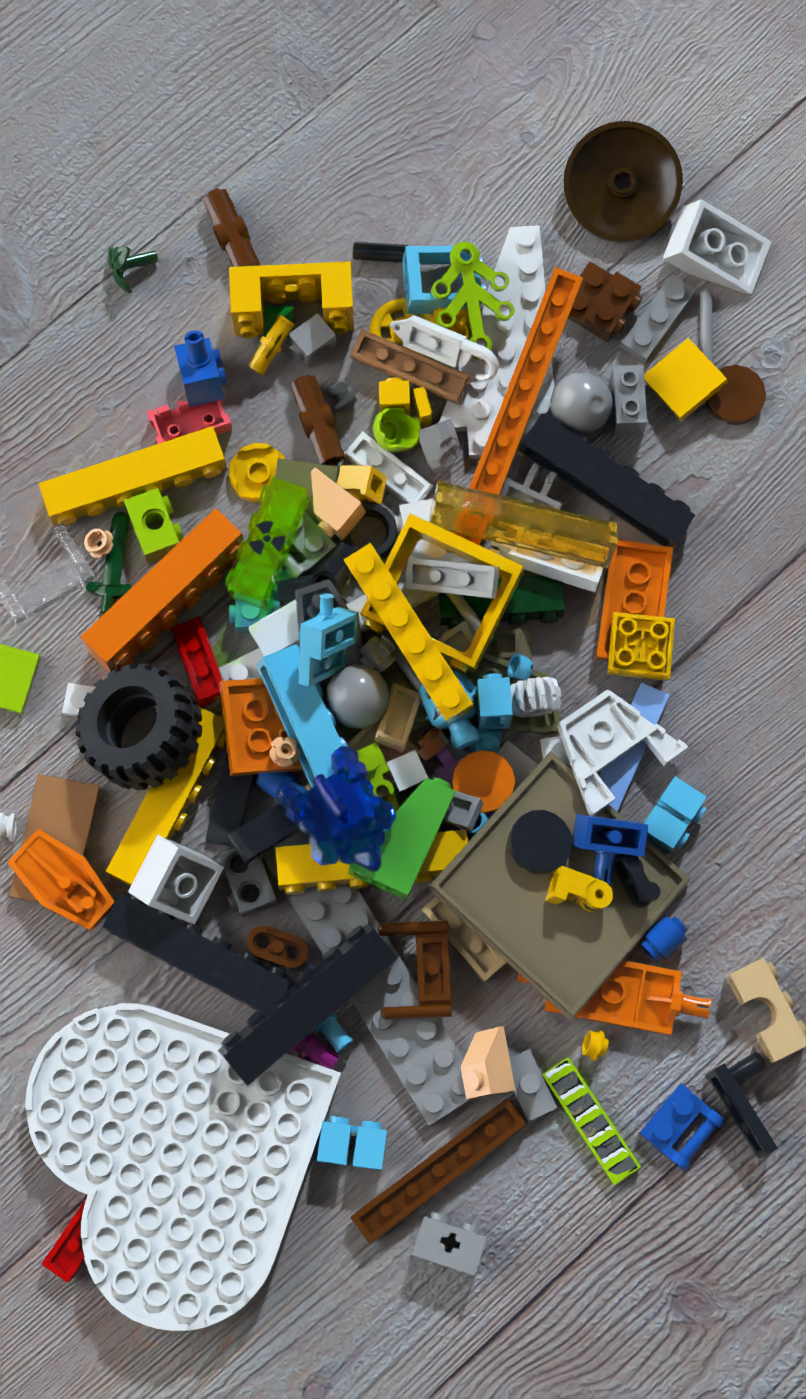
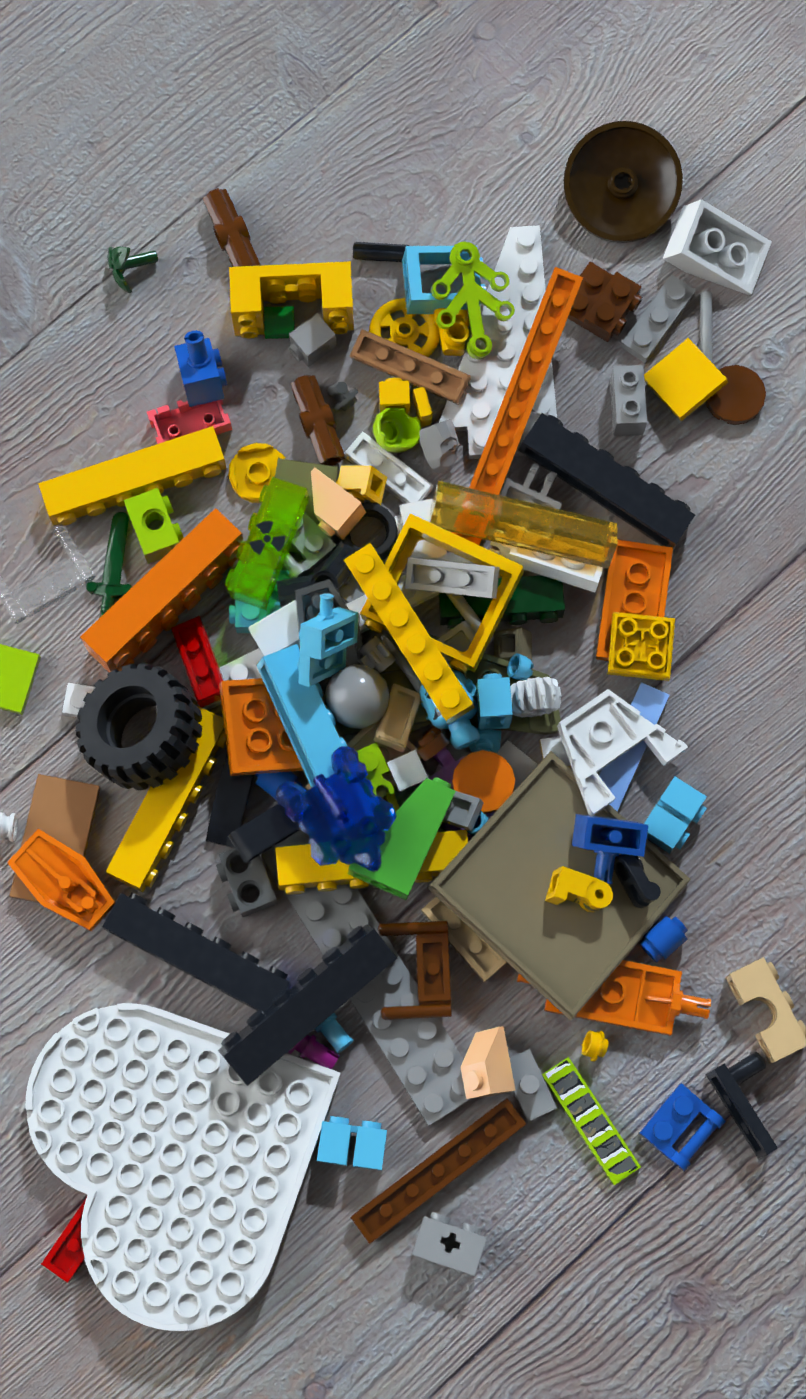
light nougat plate [84,529,114,558] -> none
white brick [128,835,224,925] -> none
yellow pin [247,314,296,376] -> none
reddish brown plate [247,926,309,969] -> none
light nougat plate [269,737,301,767] -> none
white plate [390,315,499,382] -> none
black tile [508,810,572,874] -> none
light grey piece [550,371,613,434] -> none

